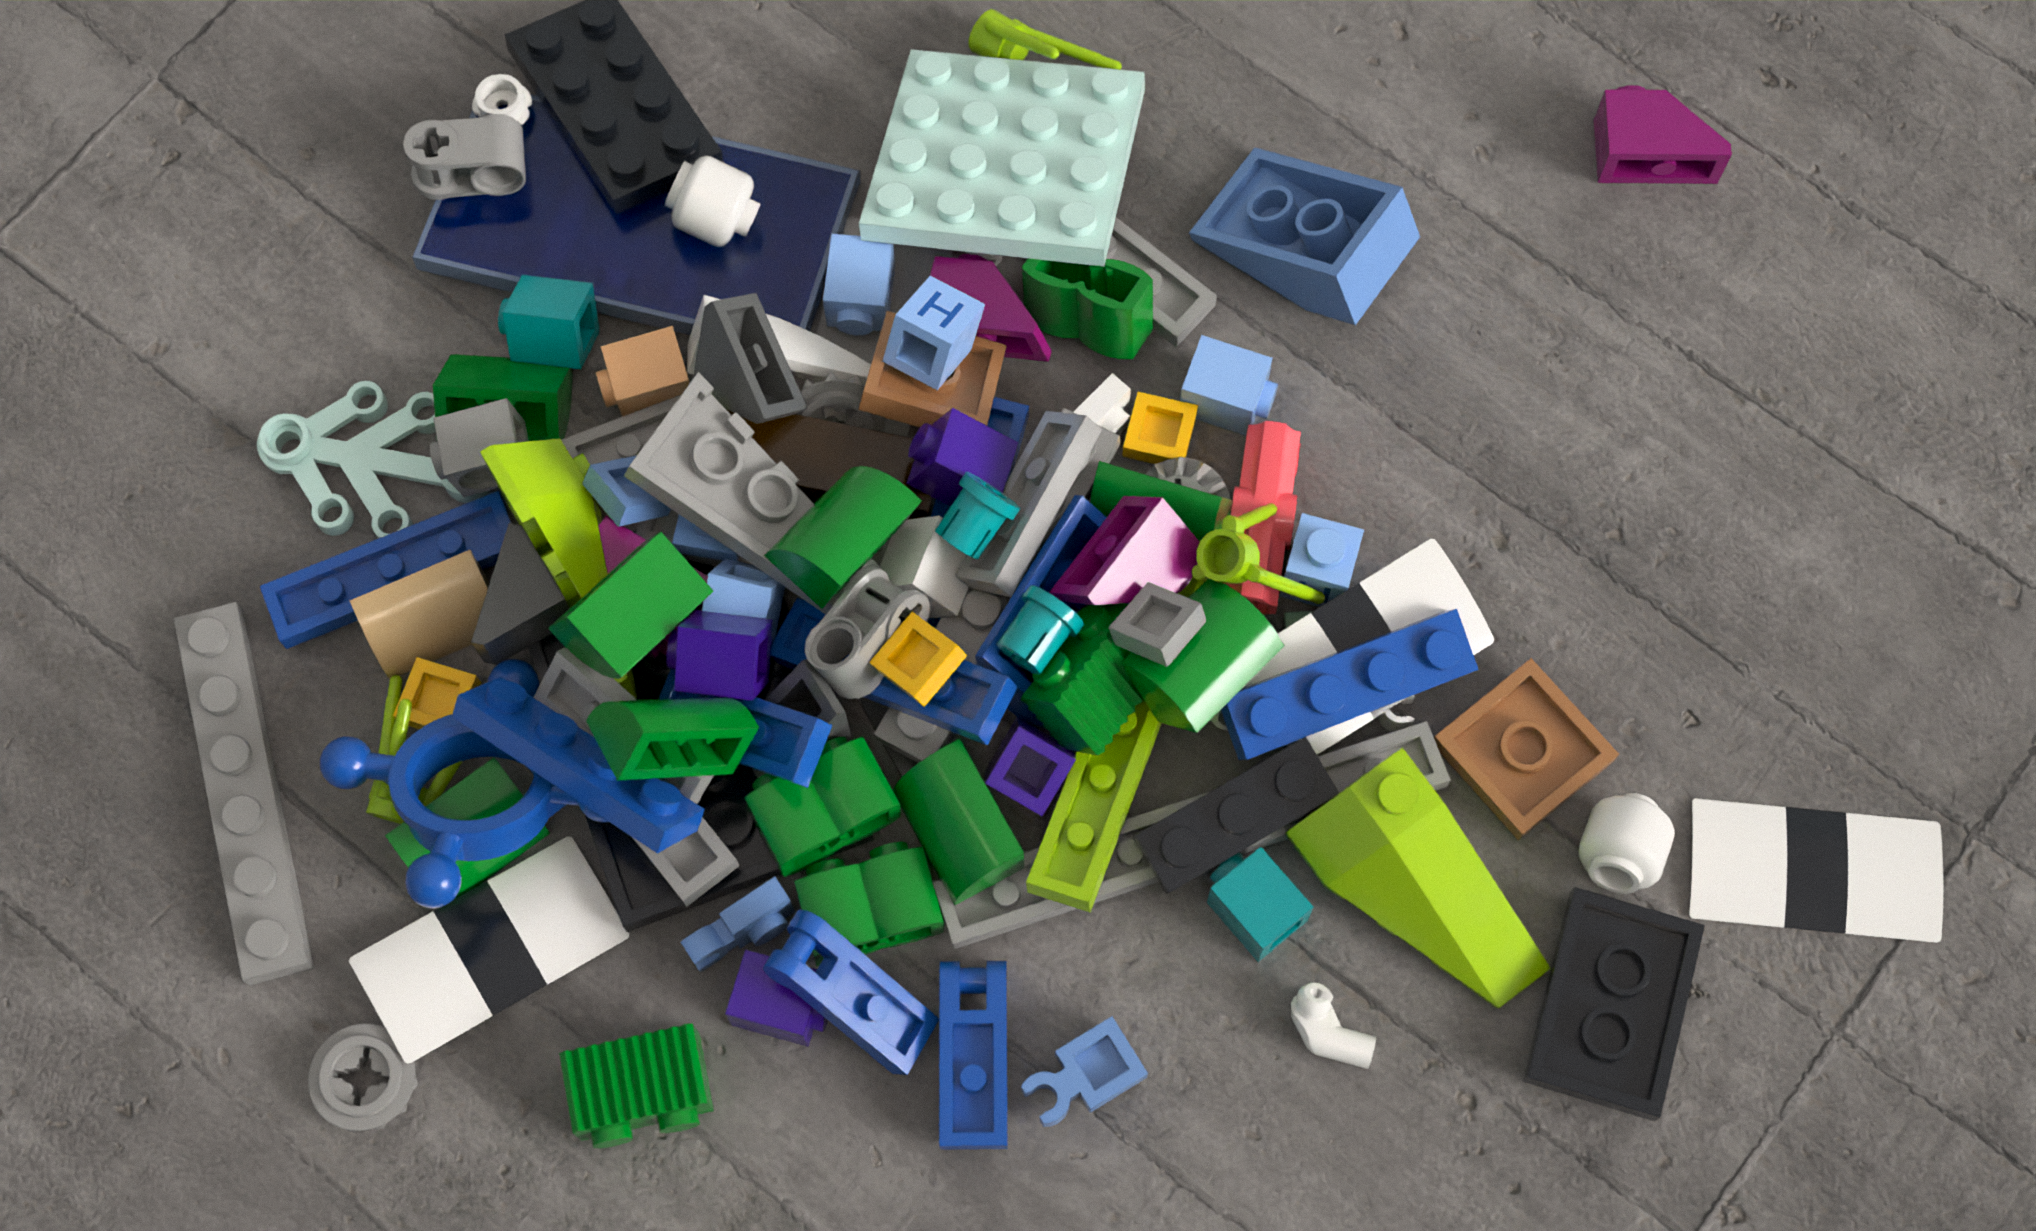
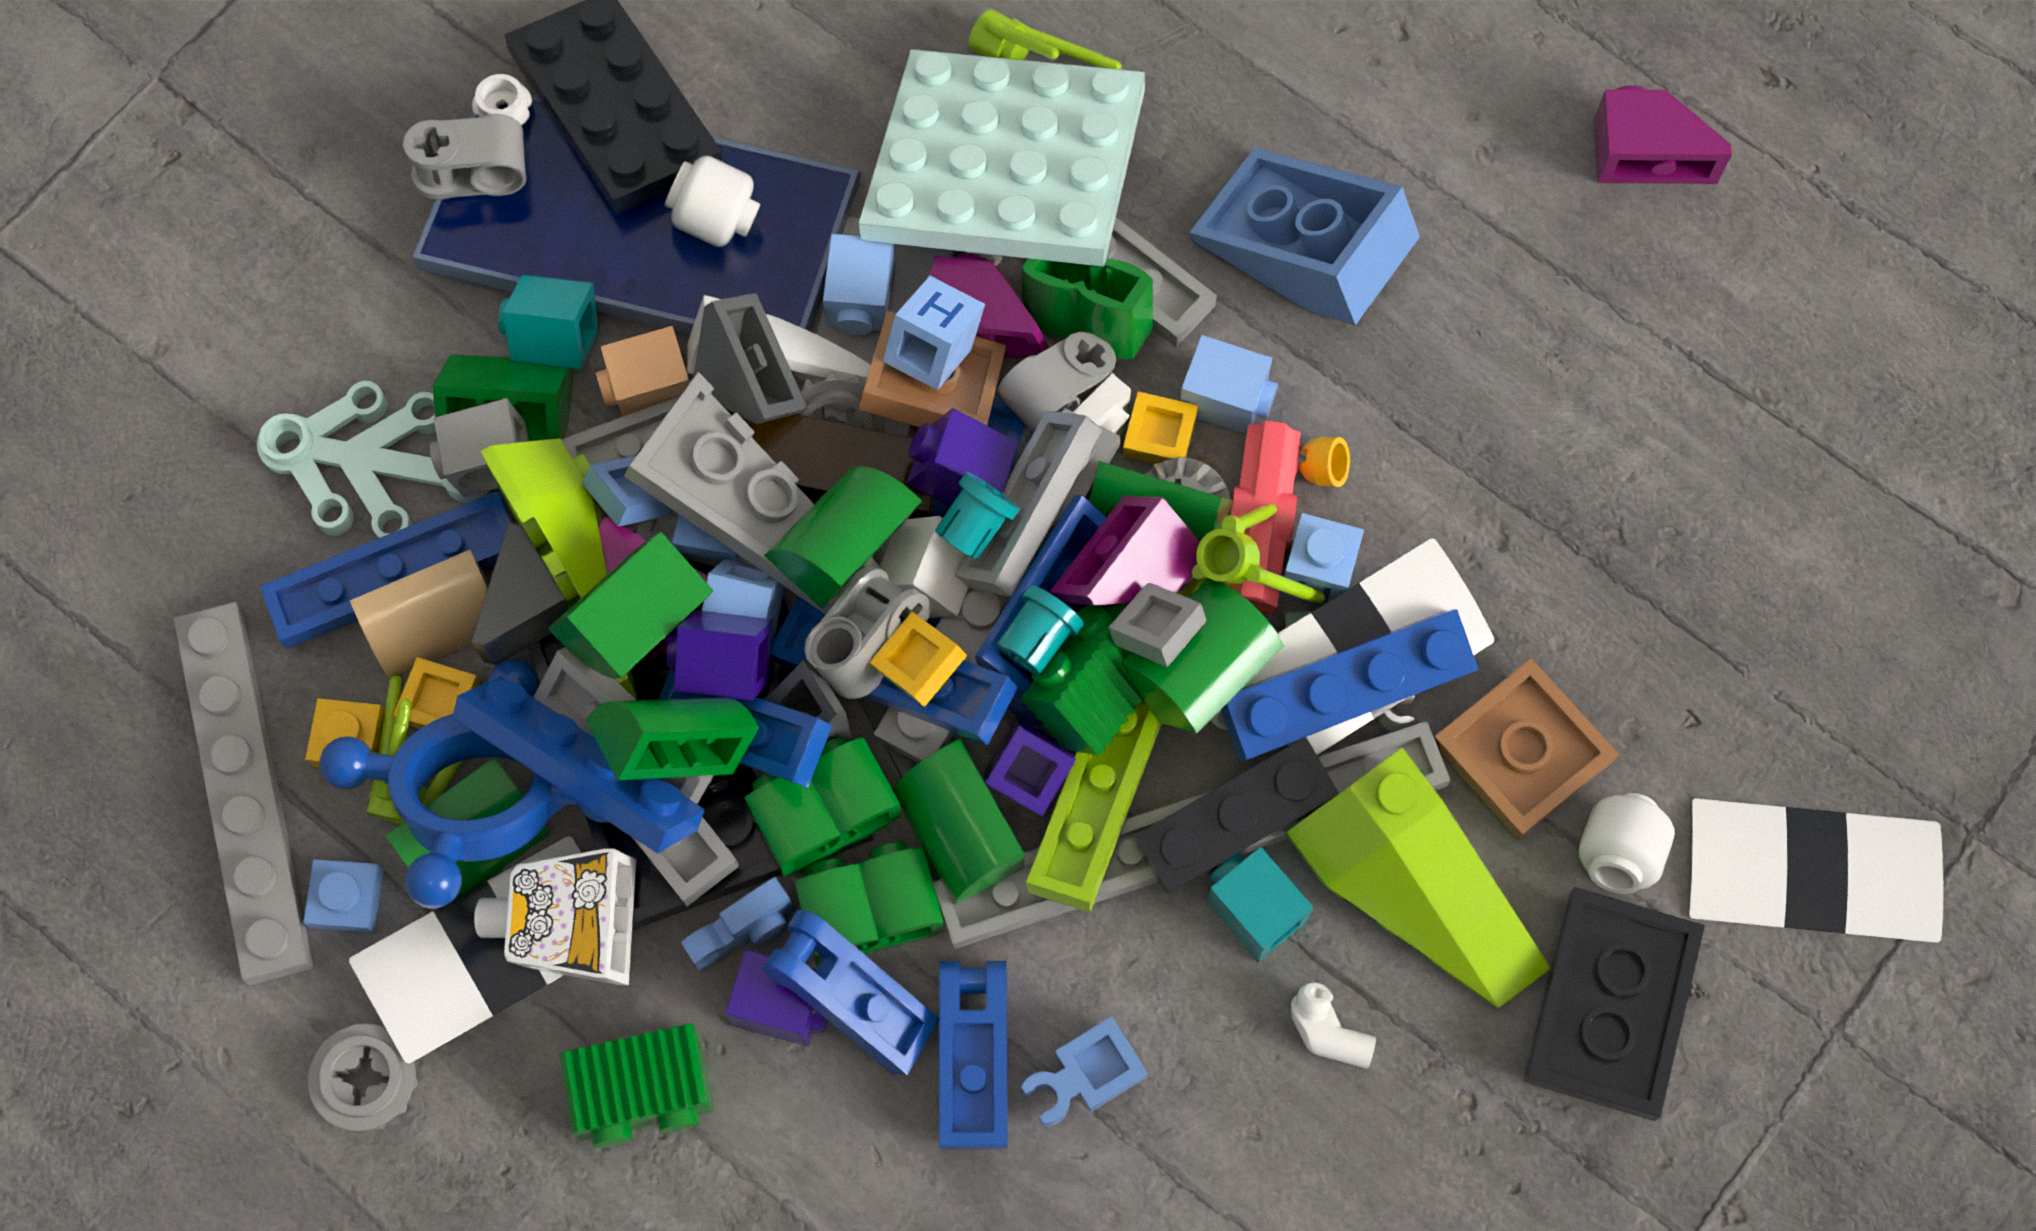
none -> medium blue plate [303,859,384,934]
none -> yellow plate [305,698,384,767]
none -> torso [474,849,636,985]
none -> light grey piece [996,332,1116,433]
none -> yellow hinge [1298,437,1350,487]

